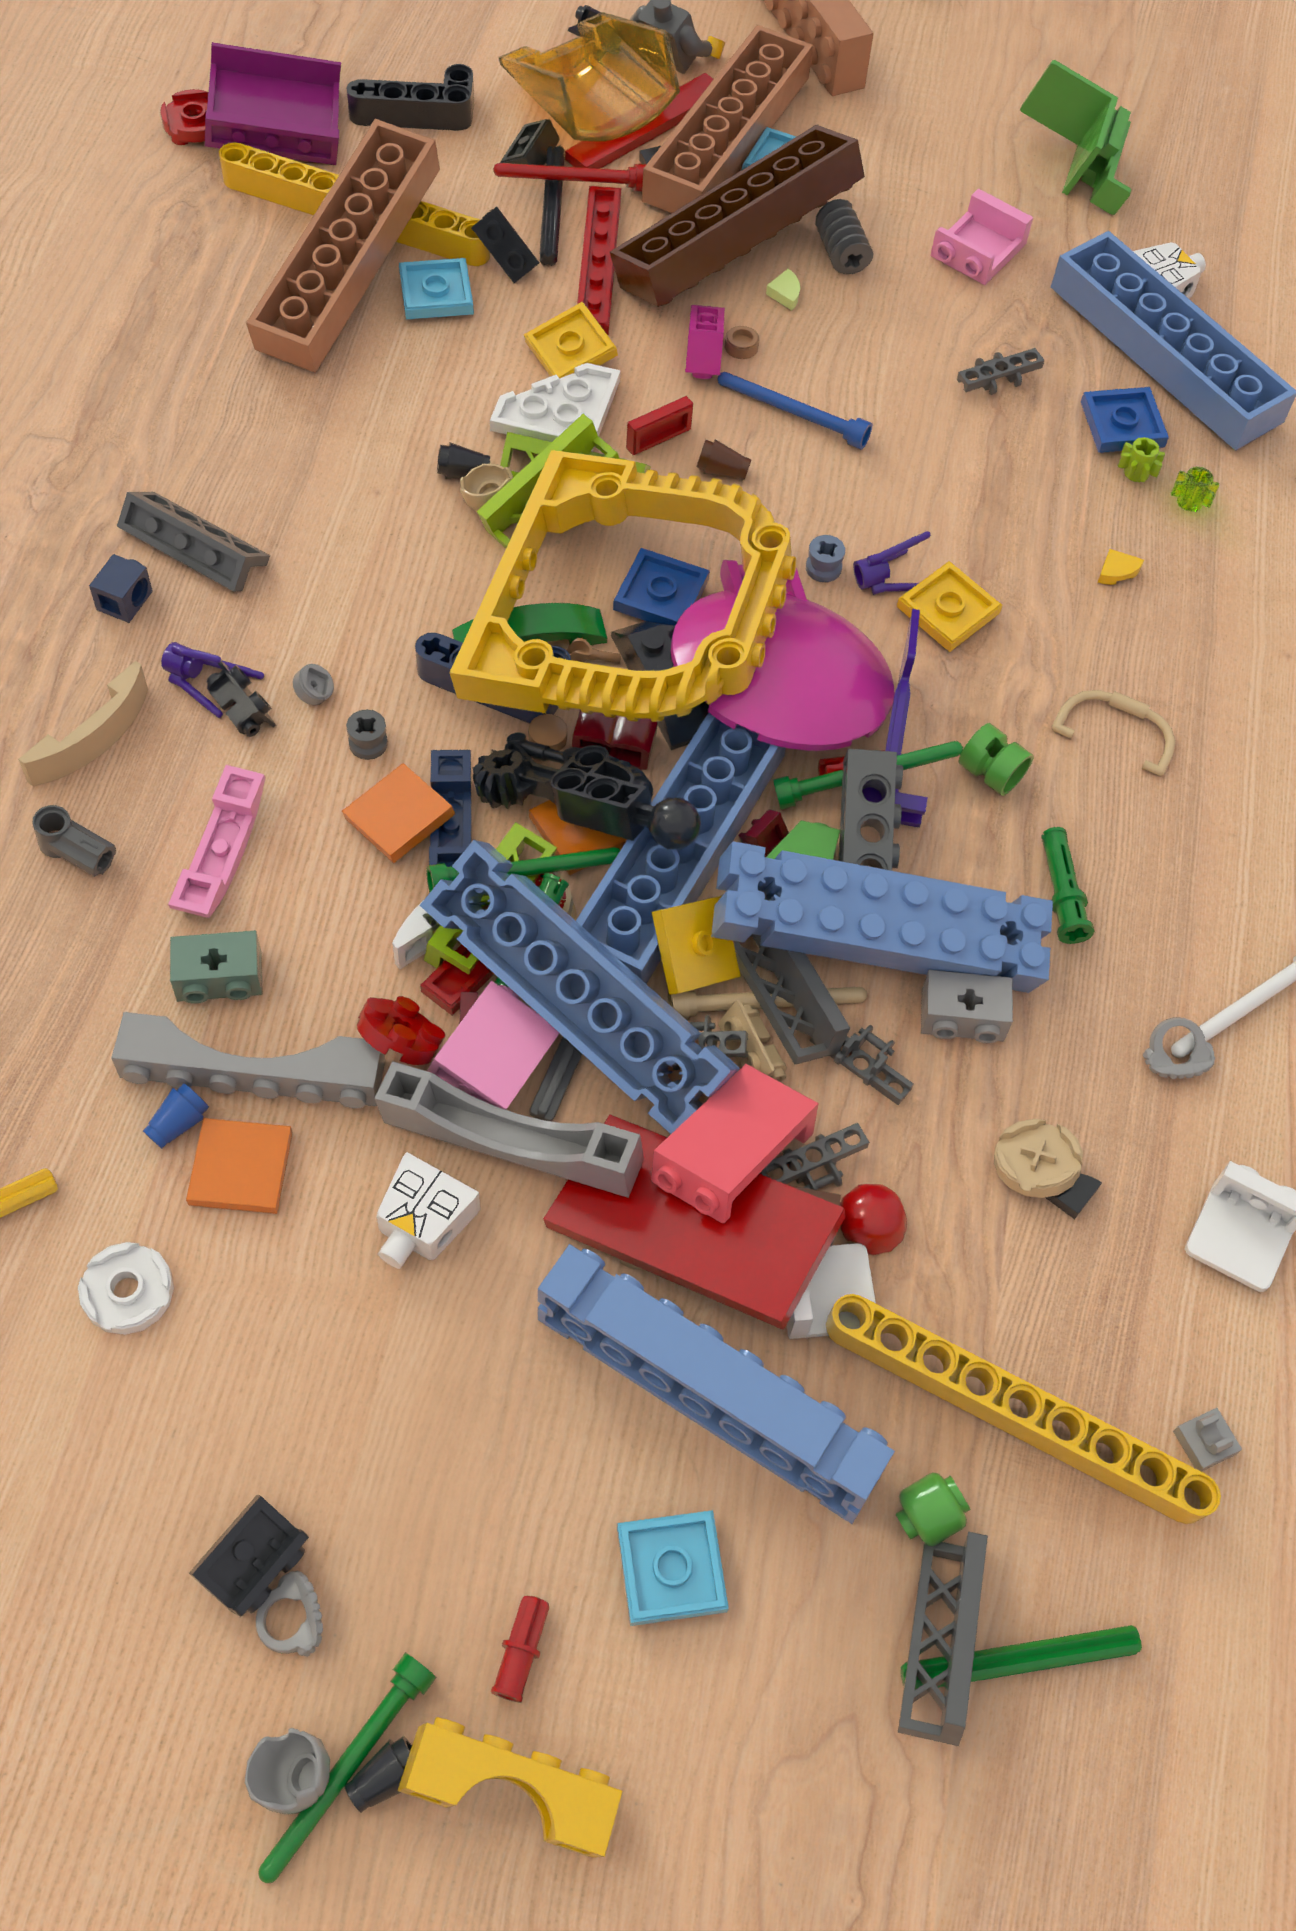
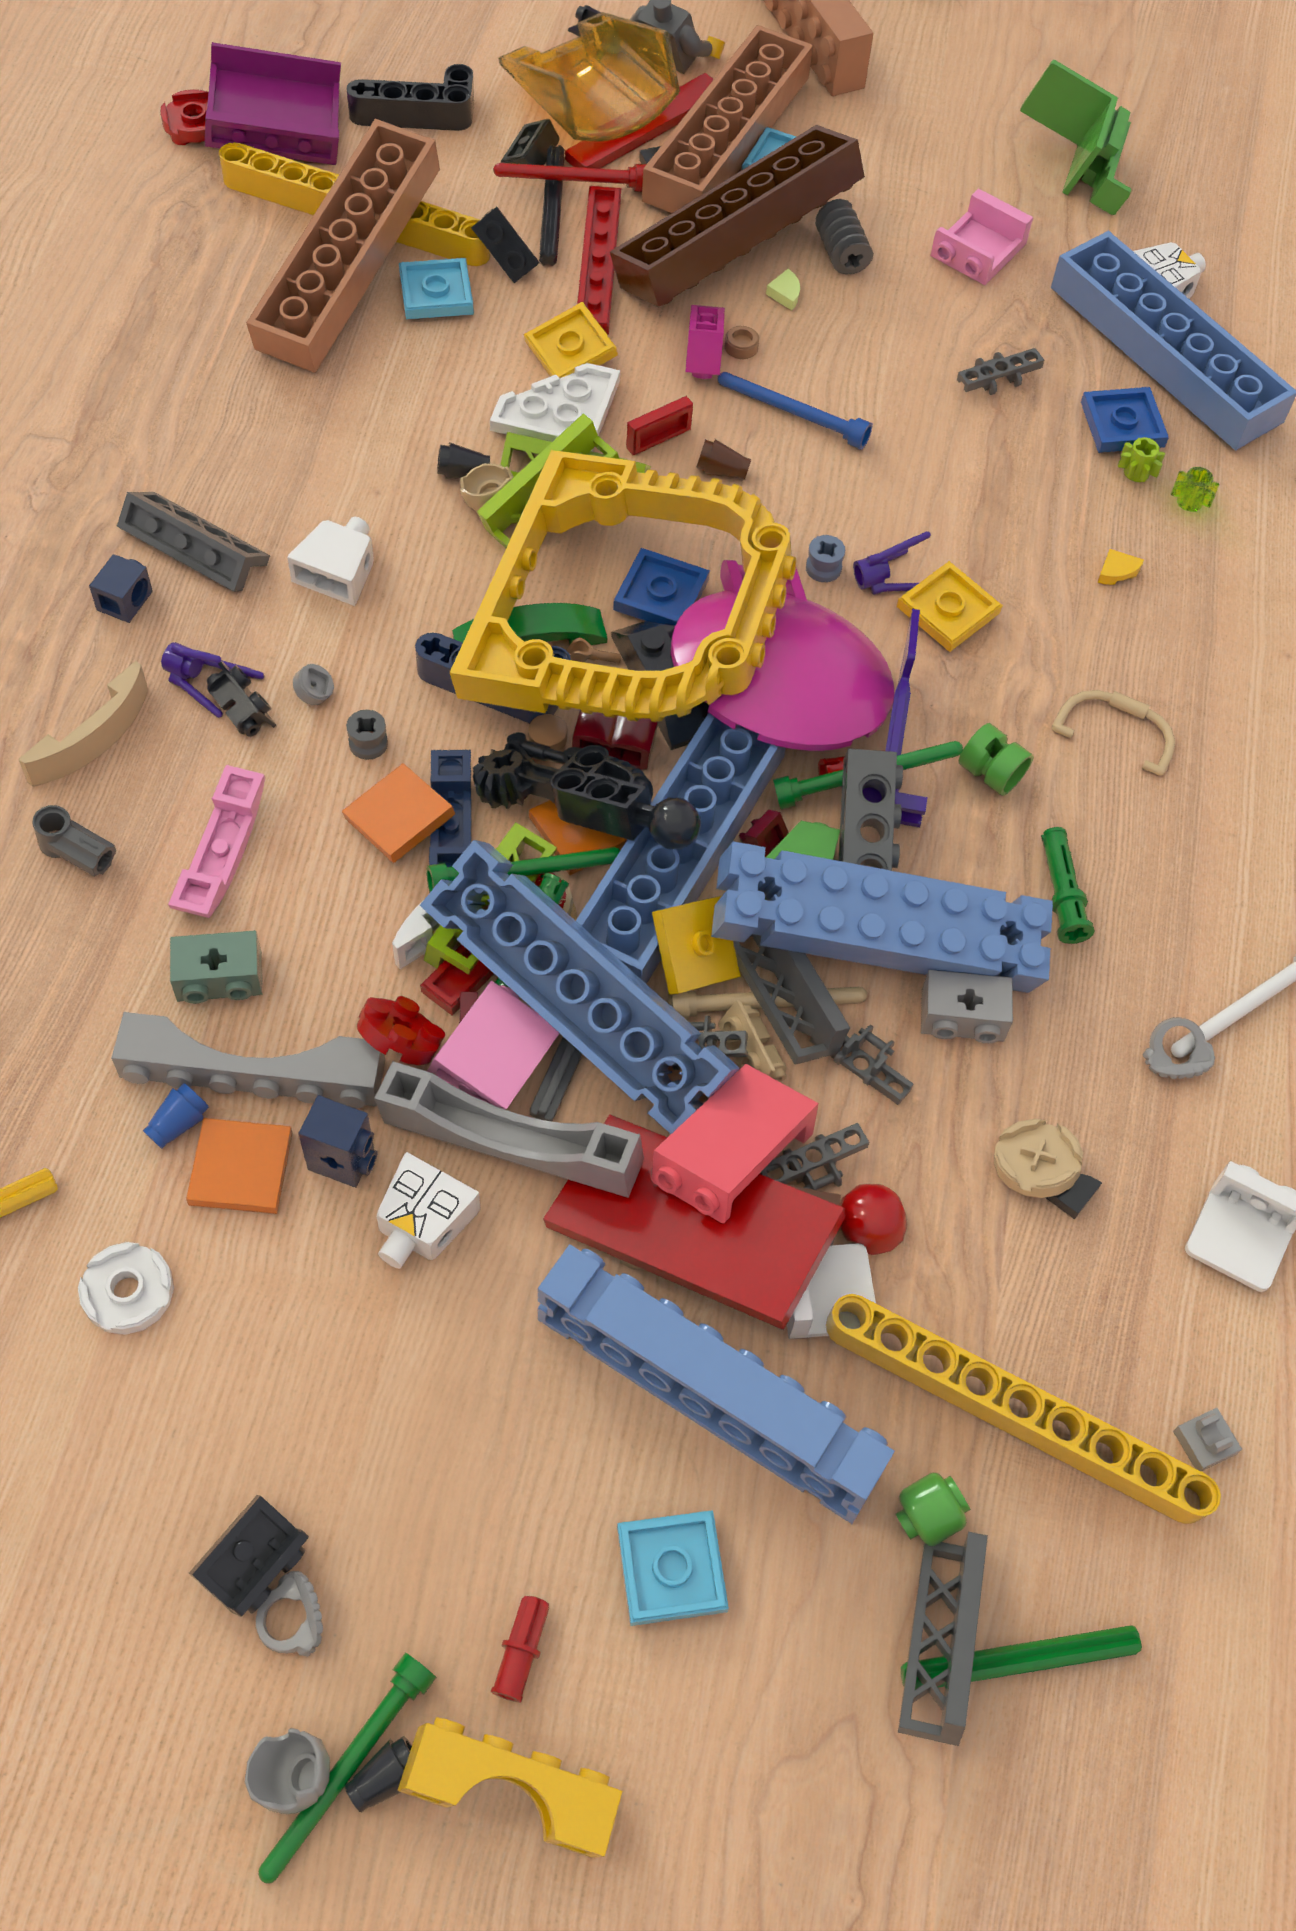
none -> white torso [287,517,374,606]
none -> brick [298,1095,377,1188]

